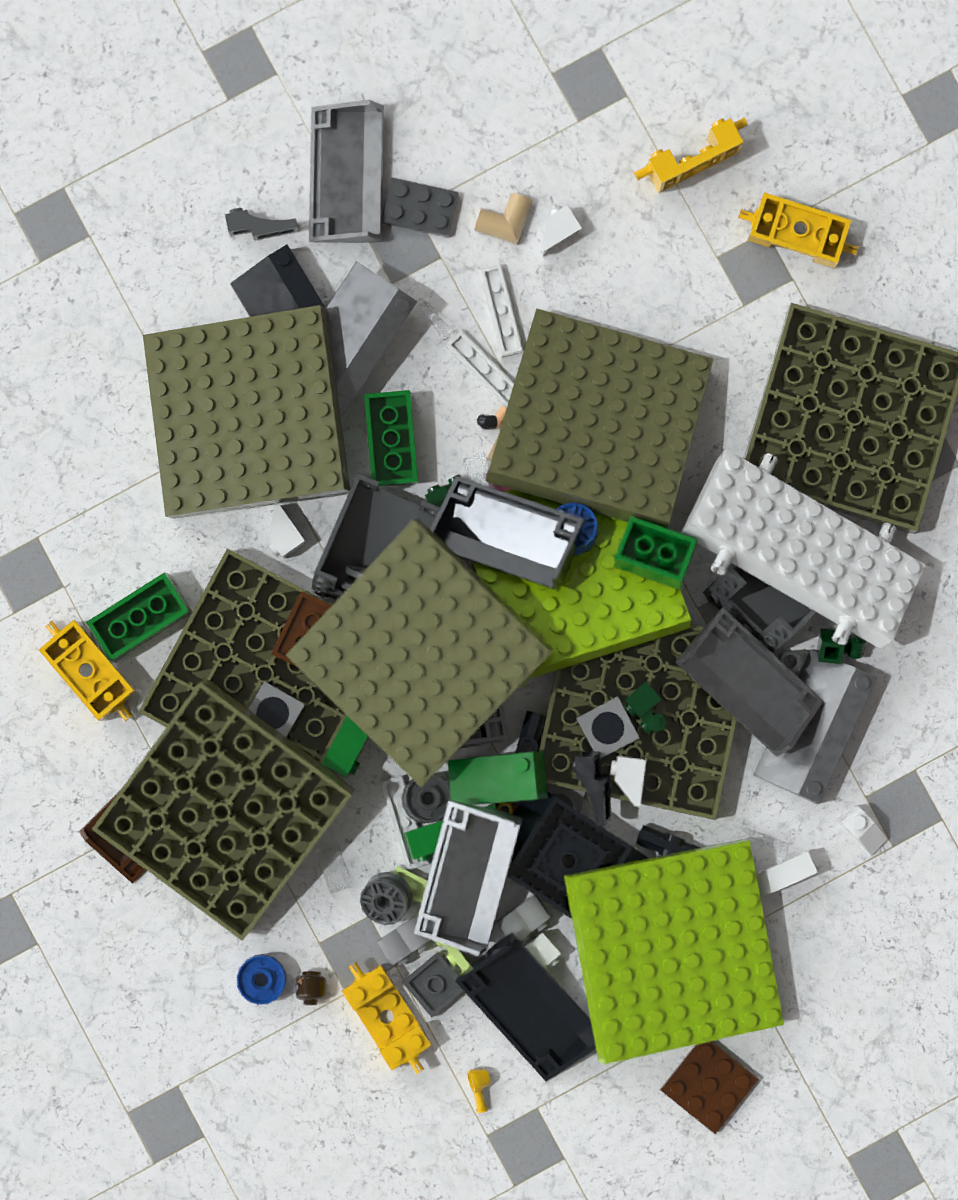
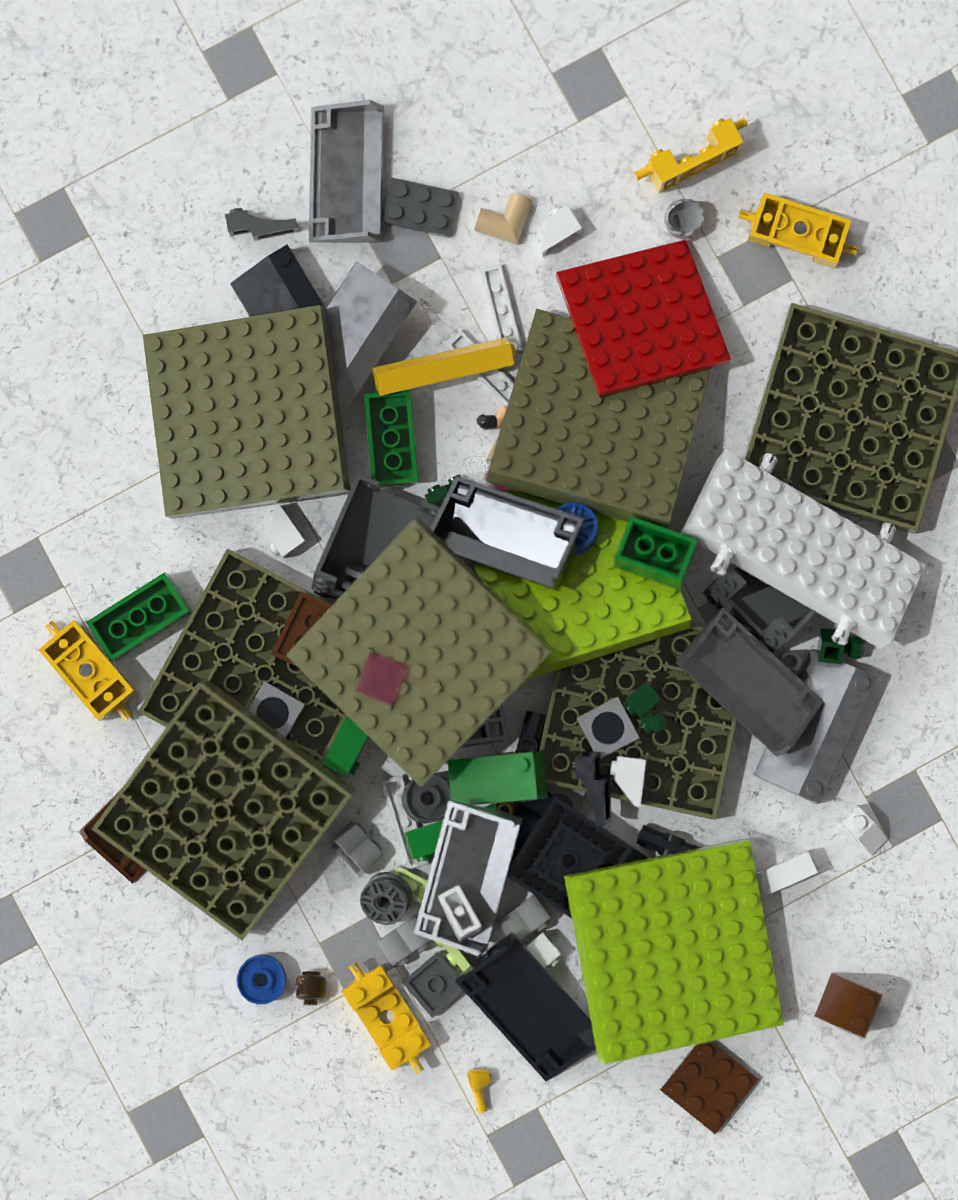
none -> light grey brick [329,821,383,877]
none -> clear pink piece [355,652,406,705]
none -> yellow brick [372,338,516,396]
none -> white slope [438,885,481,942]
none -> red plate [556,240,731,397]
none -> light grey hair [664,199,705,240]
none -> reddish brown slope [814,973,882,1039]

